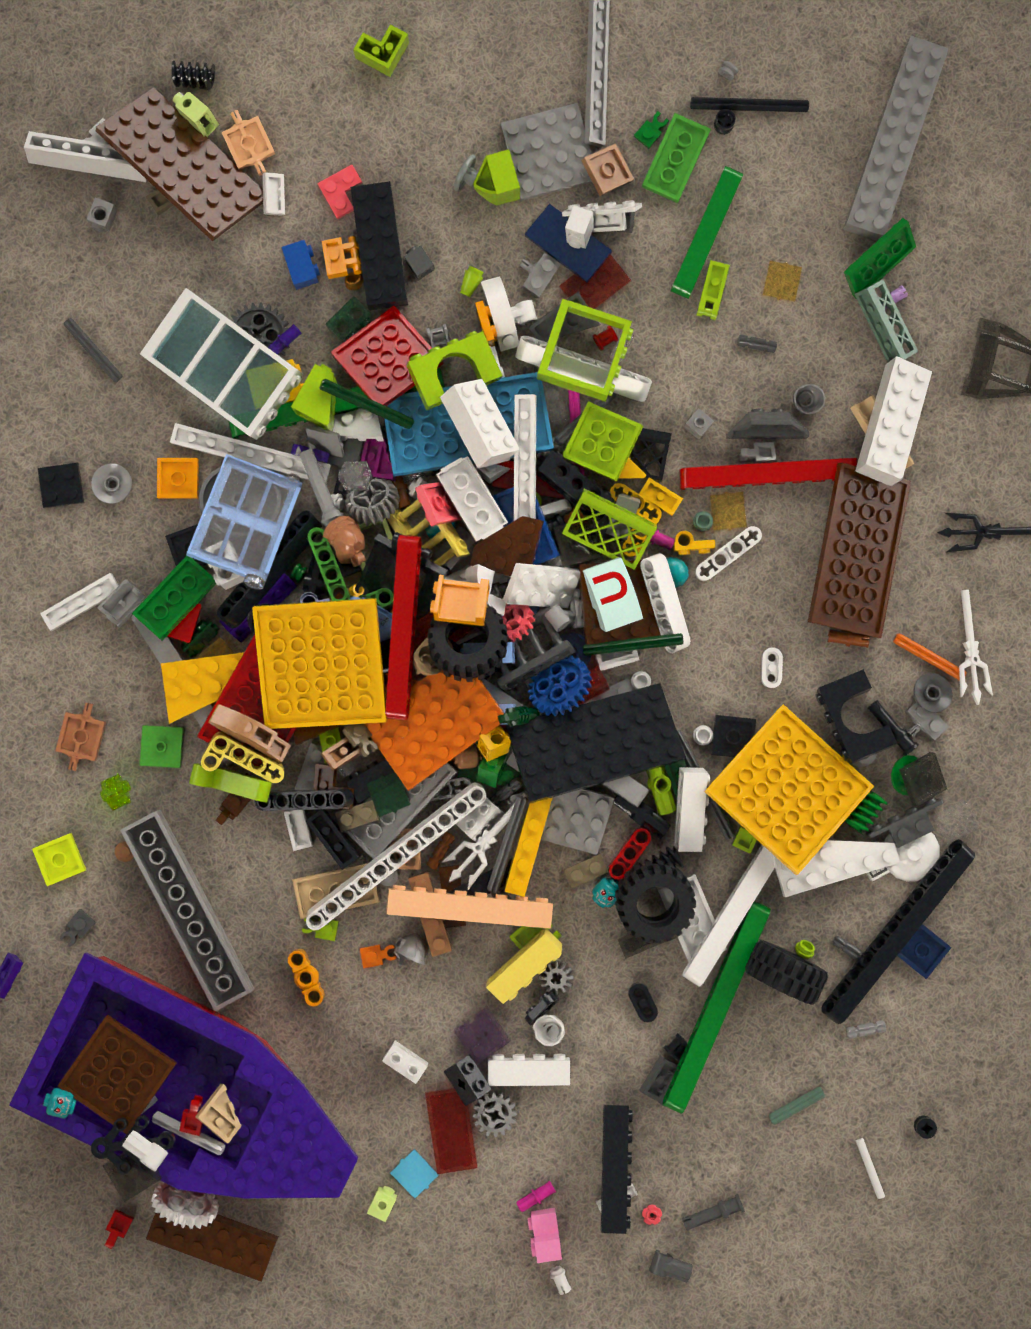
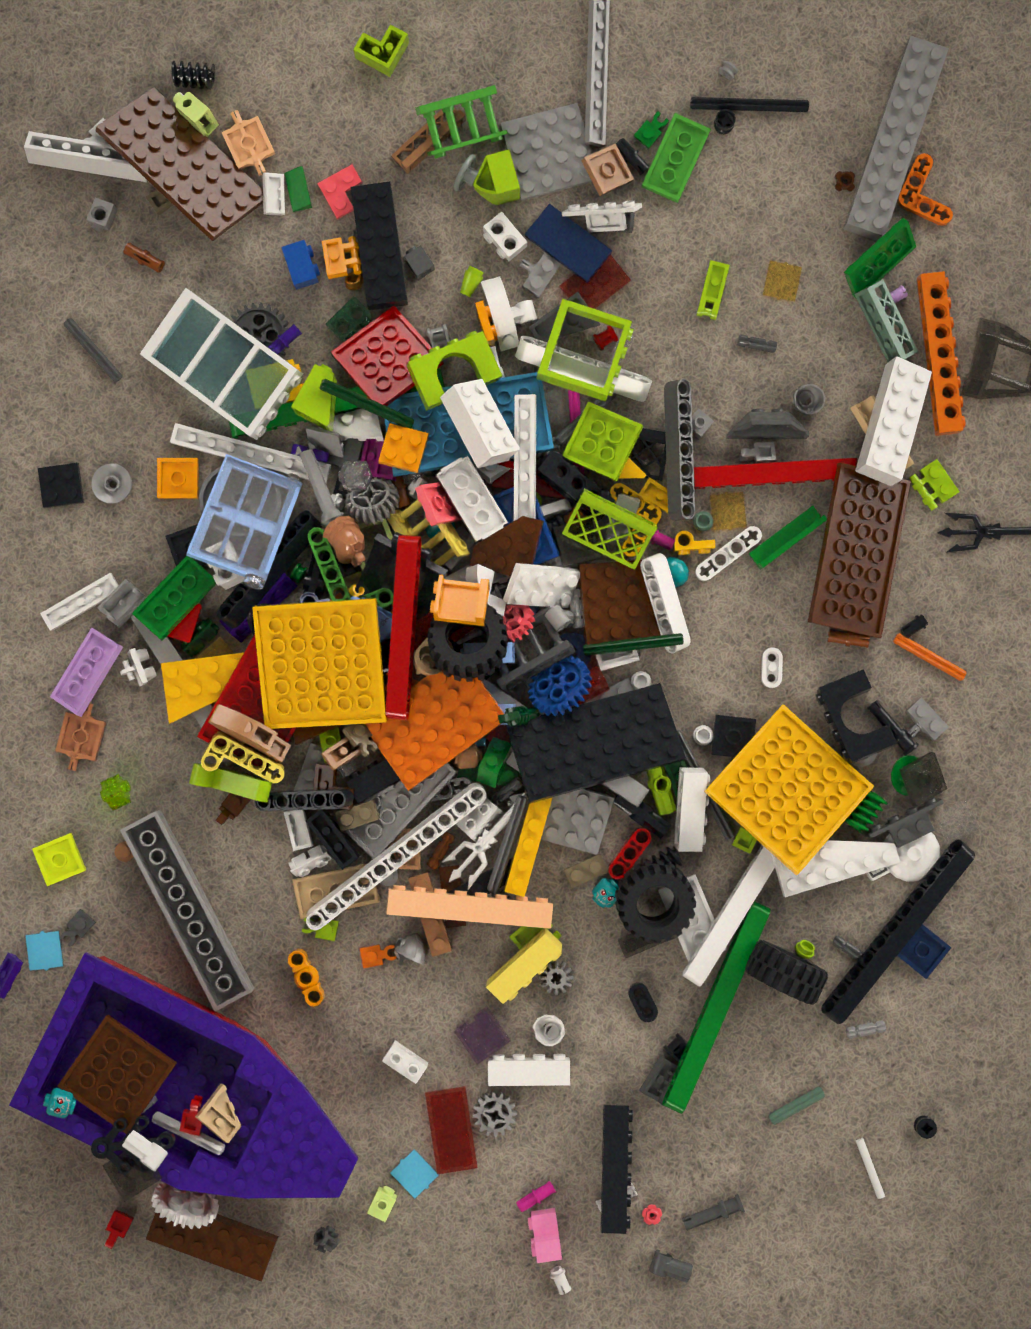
bright green plate [140,725,184,768] -> none
clear green piece [366,773,411,817] -> none
black brick [444,1054,492,1106] -> none
yellow brick [477,726,511,762] -> none
black plate [525,992,559,1026] -> none
white brick [565,206,594,249] -> none
light aqua slope [583,557,643,632] -> none
green beam [671,166,743,299] -> none
dark grey dish [914,673,953,713] -> none
white piece [959,590,993,705] -> none
none -> medium azure piece [25,931,63,971]
none -> lavender plate [50,628,123,717]
none -> white hips [120,648,156,687]
none -> dark orange pin [123,243,165,273]
none -> green slope [284,166,312,212]
none -> white hinge [288,844,332,877]
none -> dark grey gear [313,1226,339,1253]
none -> light orange plate [378,423,429,473]
none -> medium nougat fence [391,107,466,174]
none -> bright green fence [415,85,508,159]
none -> white brick [483,211,527,261]
none -> black axle [616,138,650,175]
none -> dark grey beam [664,379,695,521]
none -> green fence [749,506,827,570]
none -> reddish brown plate [835,171,855,192]
none -> orange beam [897,153,953,226]
none -> black pin [901,614,928,638]
none -> lime plate [909,459,960,511]
none -> orange brick [917,271,966,436]

